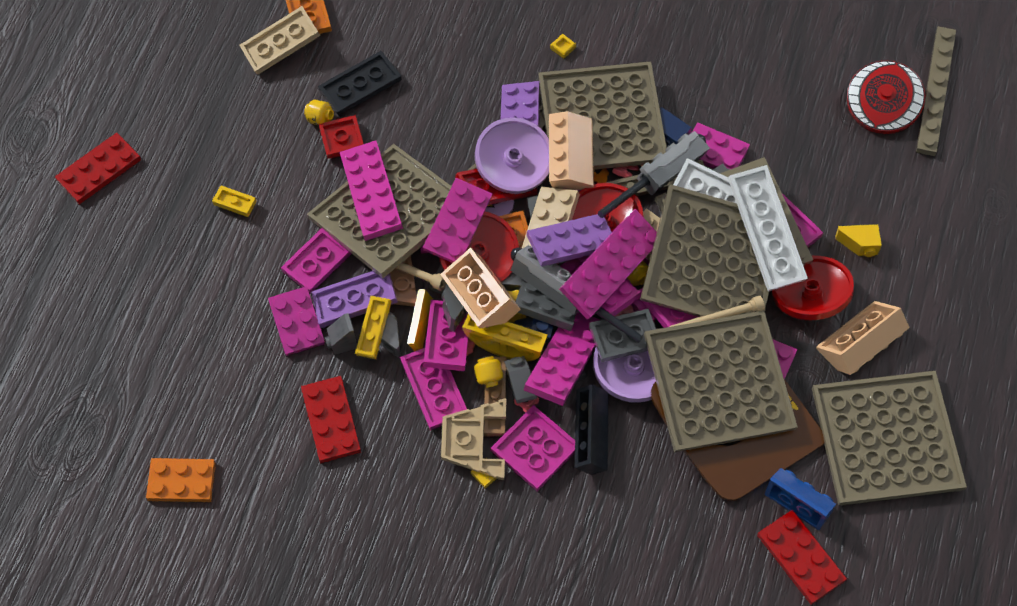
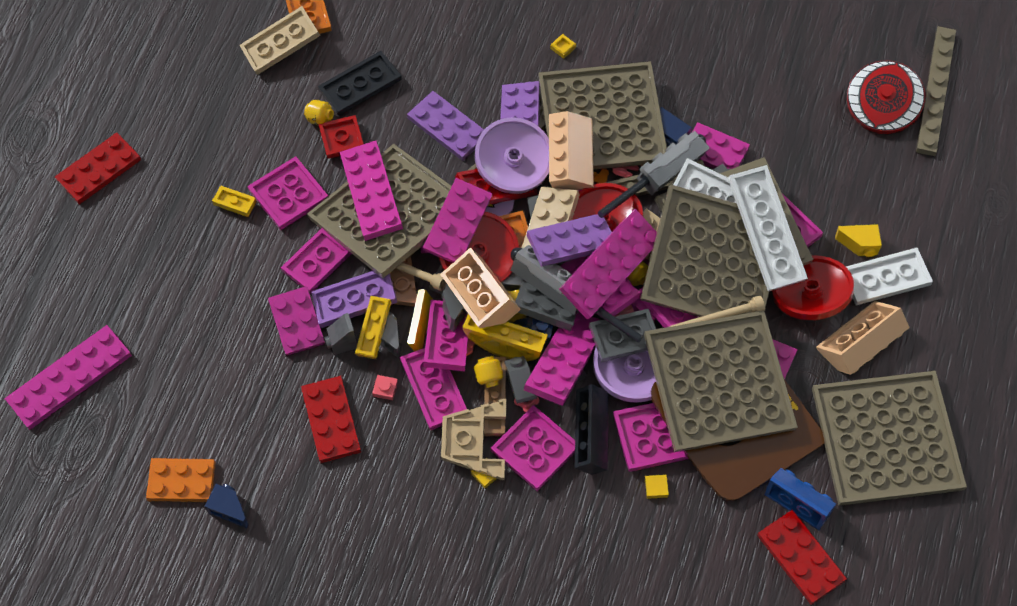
none -> dark pink plate [4,325,132,430]
none -> dark blue slope [204,484,249,528]
none -> dark pink plate [247,156,328,230]
none -> coral plate [372,375,398,401]
none -> medium lavender plate [407,91,484,161]
none -> dark pink plate [613,403,689,472]
none -> yellow tile [645,475,669,499]
none -> white plate [846,248,933,305]

